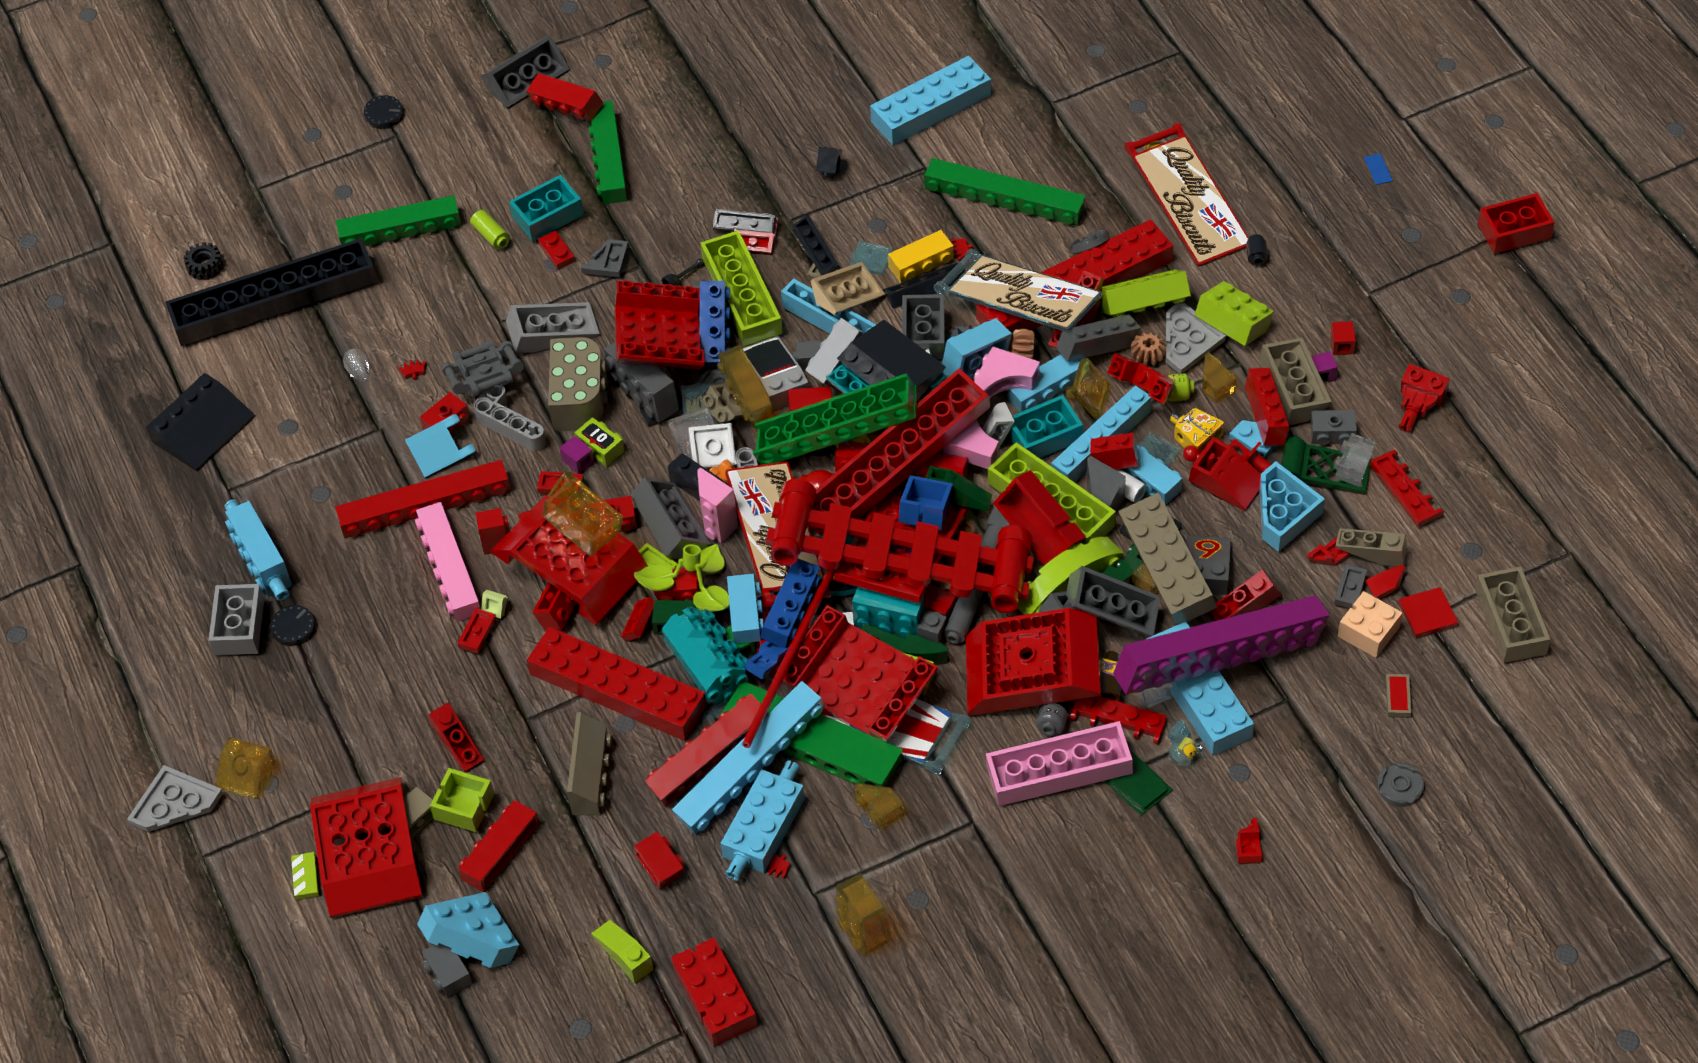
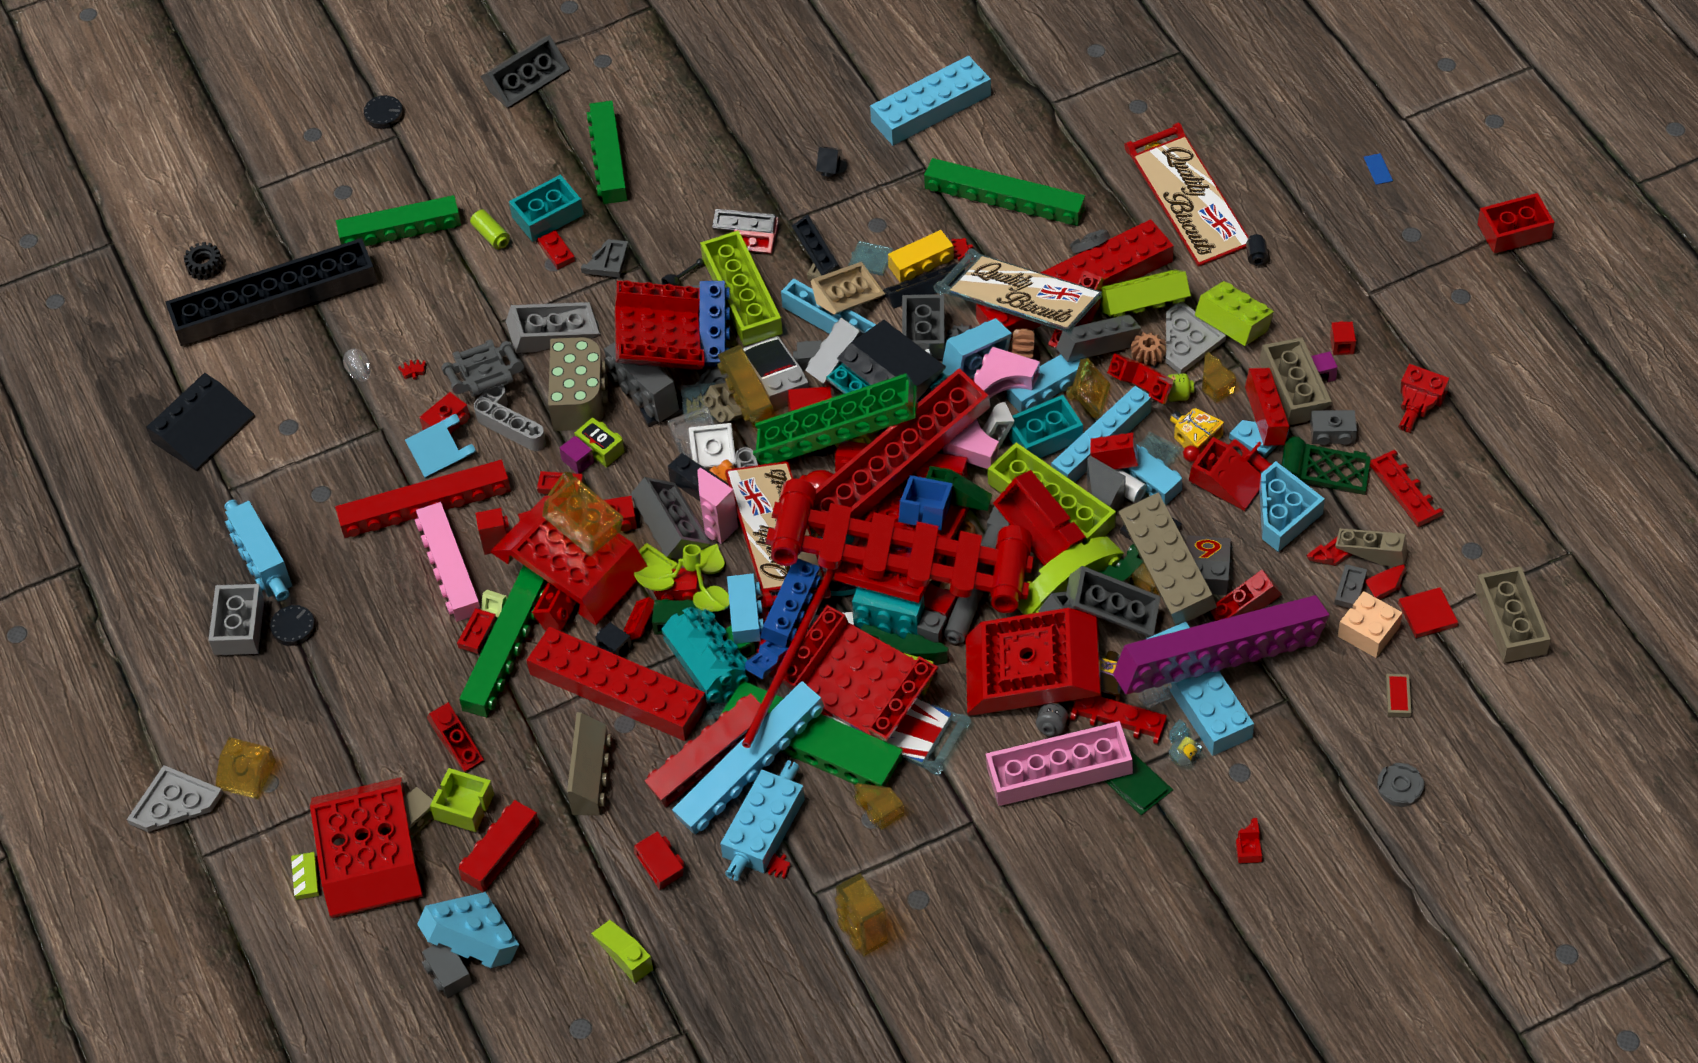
red brick [526,73,604,121] -> none
red piece [671,937,757,1047] -> none
clear brick [1334,433,1376,486] -> none
none -> green brick [459,565,548,718]
none -> black brick [595,622,632,657]

